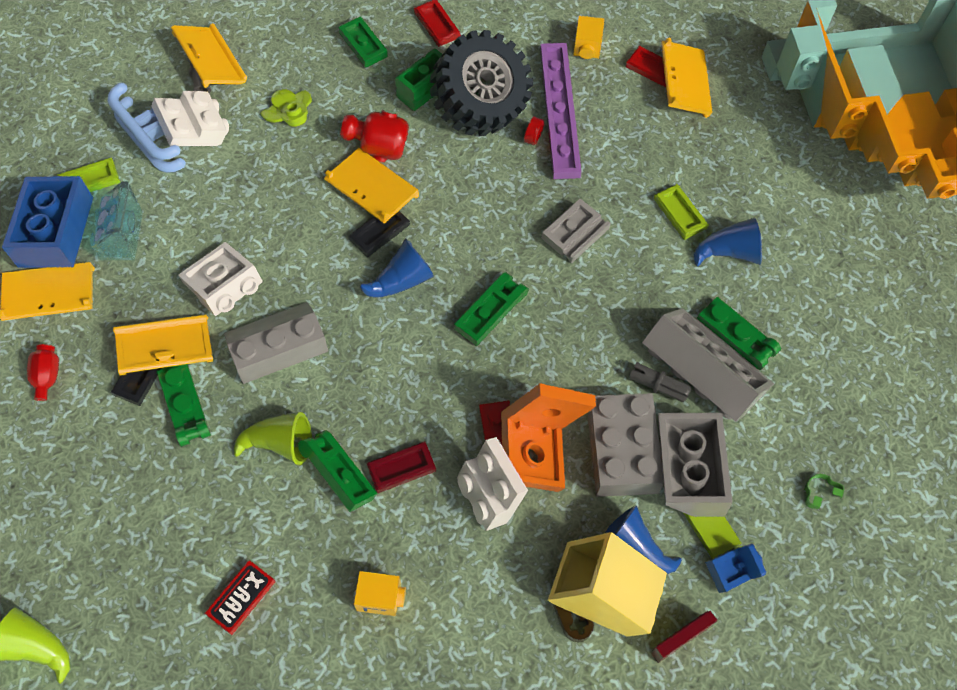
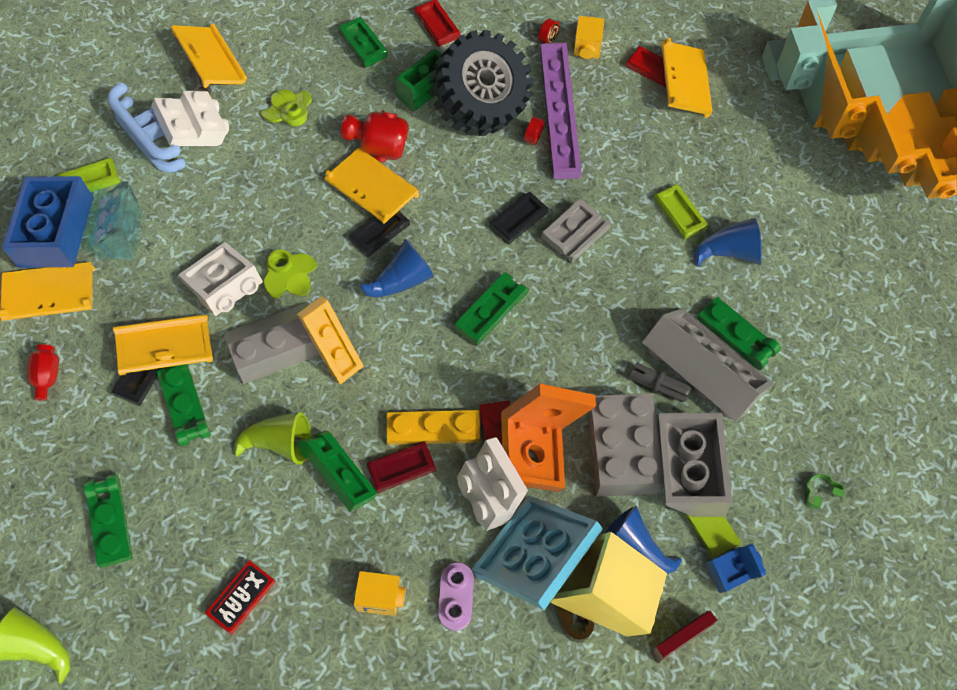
none -> green plate [83,473,133,568]
none -> lime plate [264,249,318,299]
none -> yellow plate [297,296,364,384]
none -> yellow plate [387,410,480,445]
none -> lavender plate [438,563,474,631]
none -> medium azure plate [471,495,603,610]
none -> black tile [489,191,549,245]
none -> red tile [538,18,560,44]

